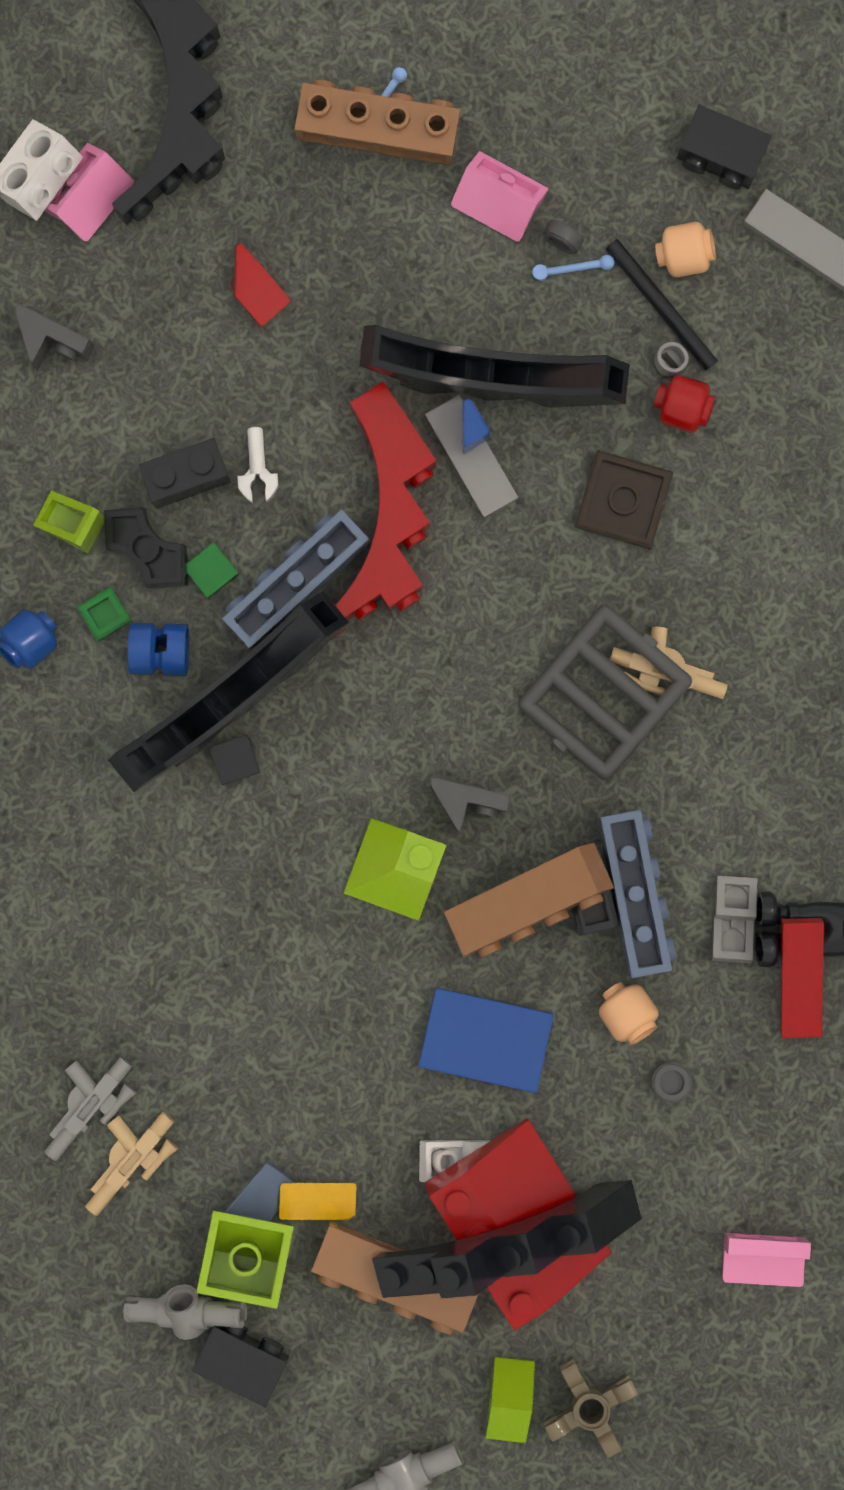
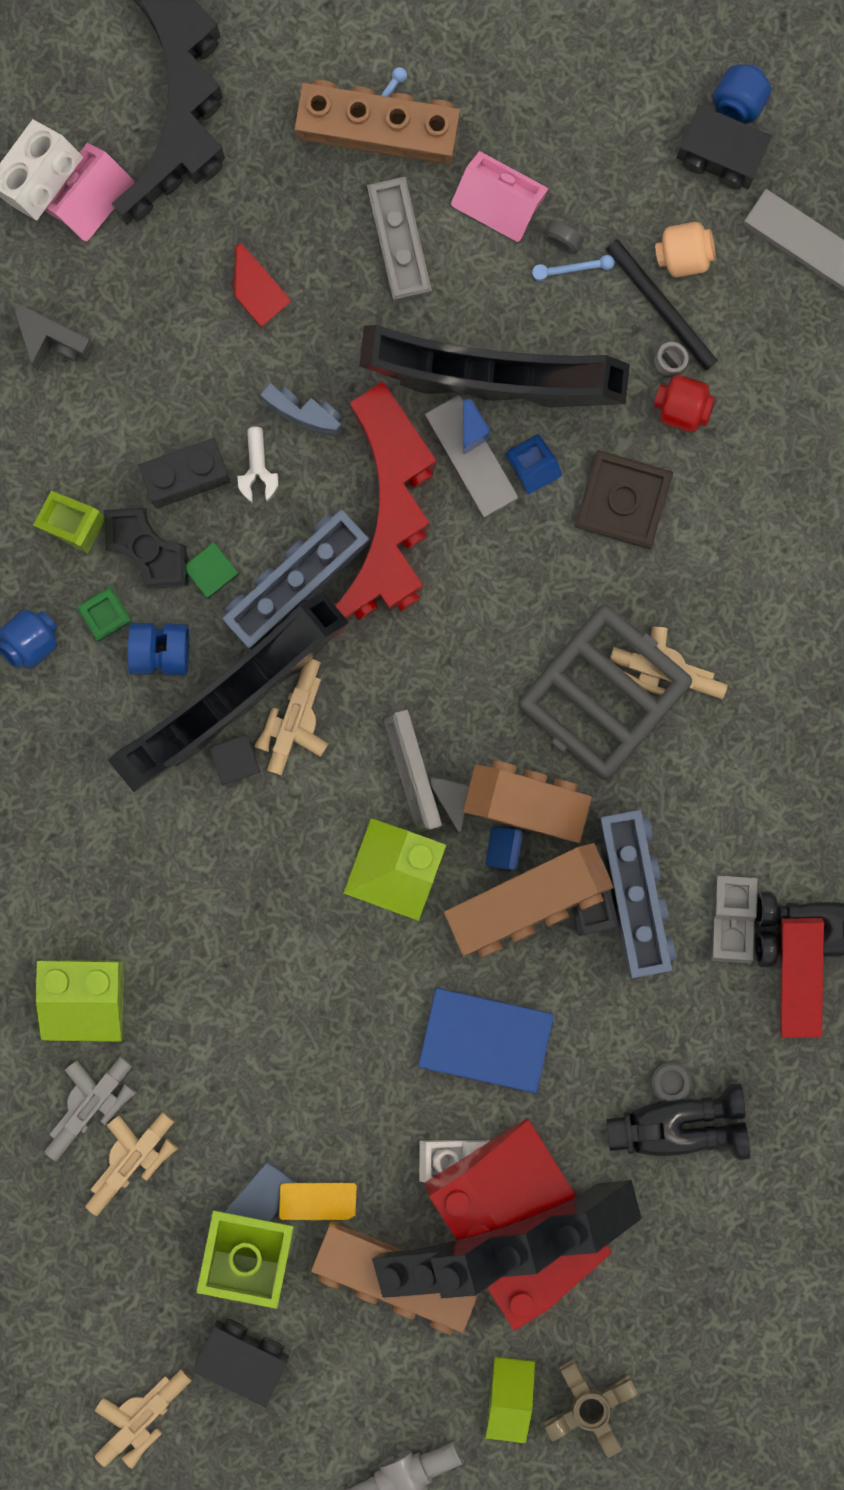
light grey pin [123,1284,247,1340] -> none
light nougat head [599,982,659,1045] -> none
bright pink panel [722,1233,811,1287] -> none
none -> lime slope [36,960,124,1042]
none -> tan piece [94,1368,193,1469]
none -> tan piece [254,659,329,776]
none -> sand blue slope [260,383,342,437]
none -> light grey tile [367,177,432,302]
none -> light grey tile [384,709,442,833]
none -> medium nougat brick [463,760,592,843]
none -> blue slope [485,827,523,871]
none -> blue slope [505,434,562,494]
none -> black piece [606,1084,750,1161]
none -> blue head [712,64,771,124]

